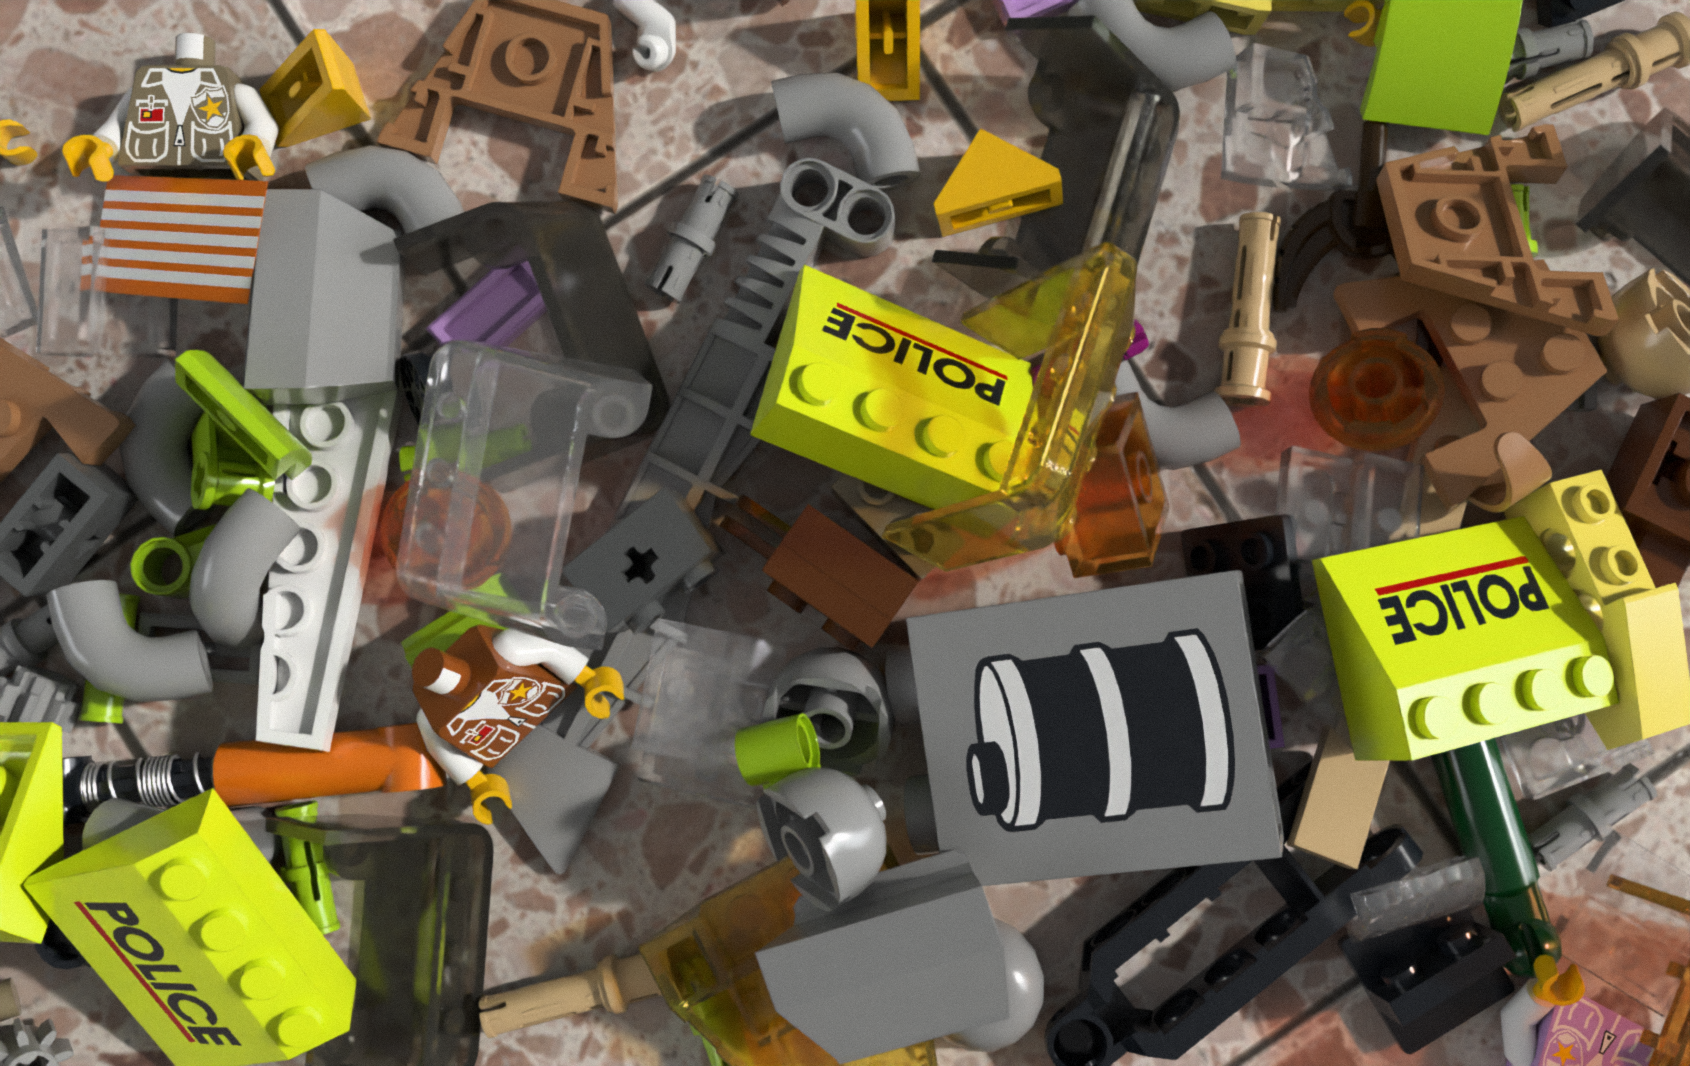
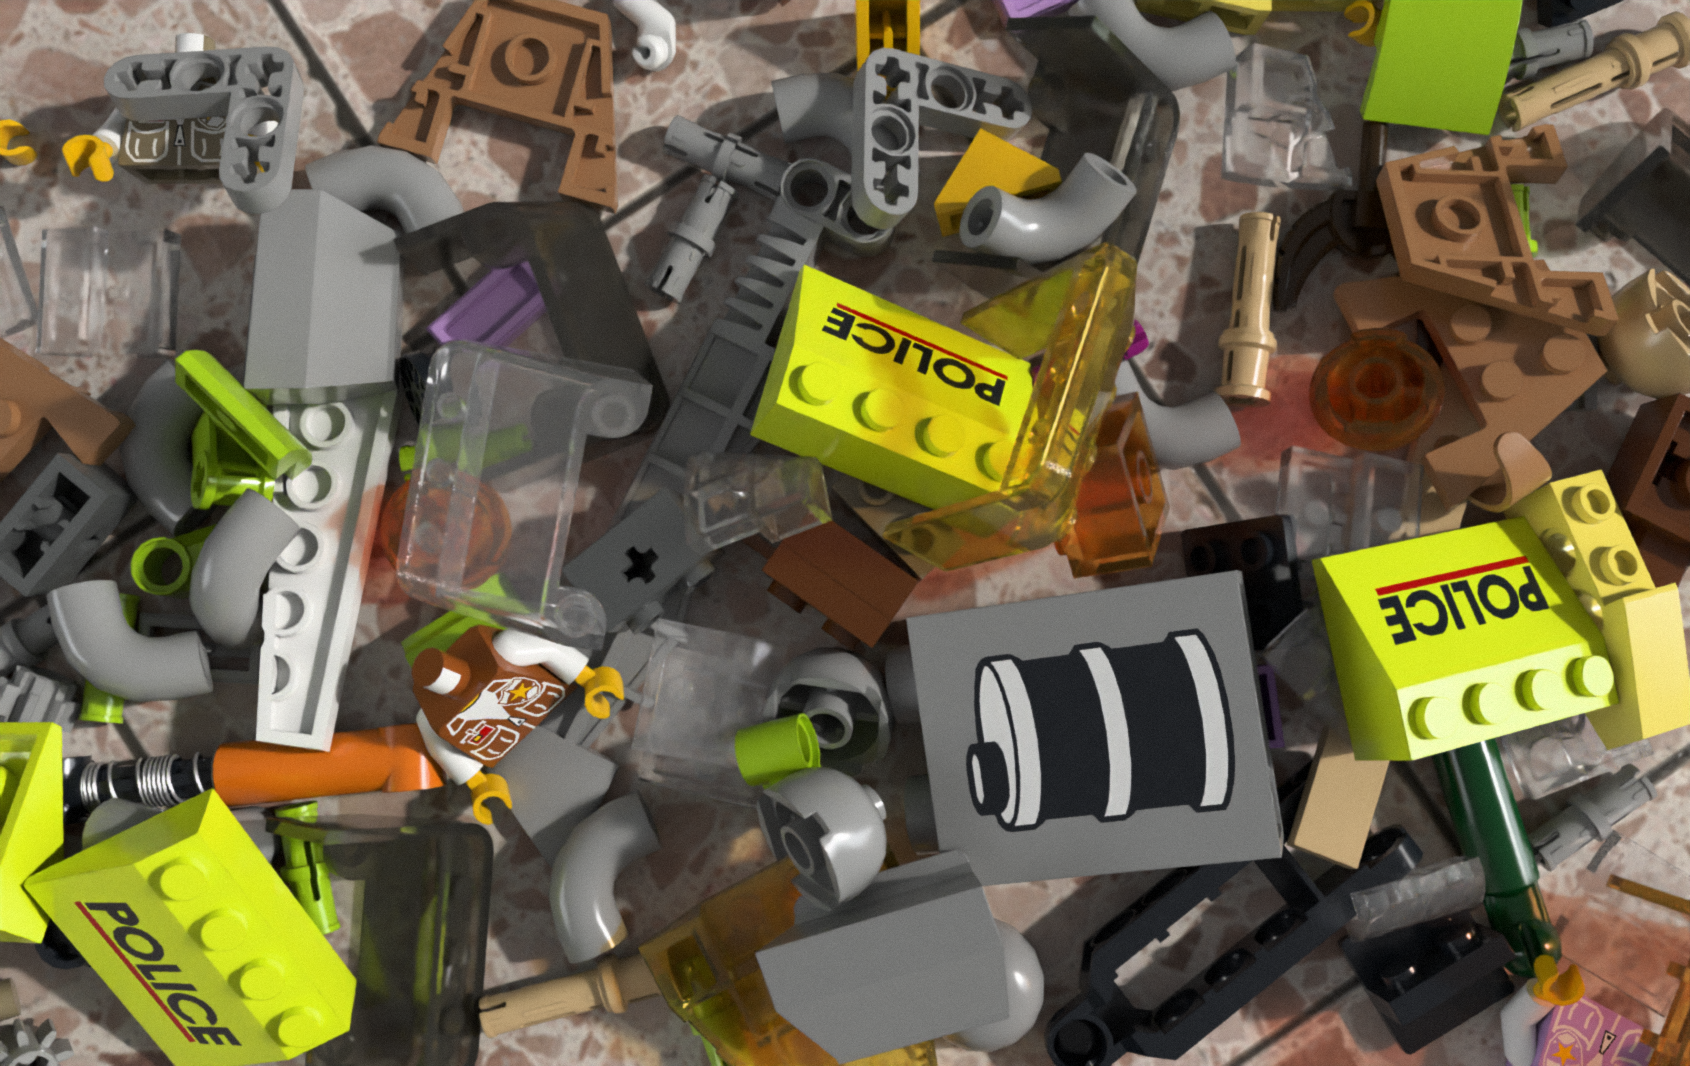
sticker [89,175,268,304] -> none
yellow slope [259,29,371,147] -> none
none -> light grey beam [104,46,304,214]
none -> light grey cylinder [548,789,663,964]
none -> light grey pin [662,115,792,201]
none -> clear slope [683,451,833,555]
none -> light grey beam [851,48,1033,229]
none -> light grey cylinder [959,153,1137,265]

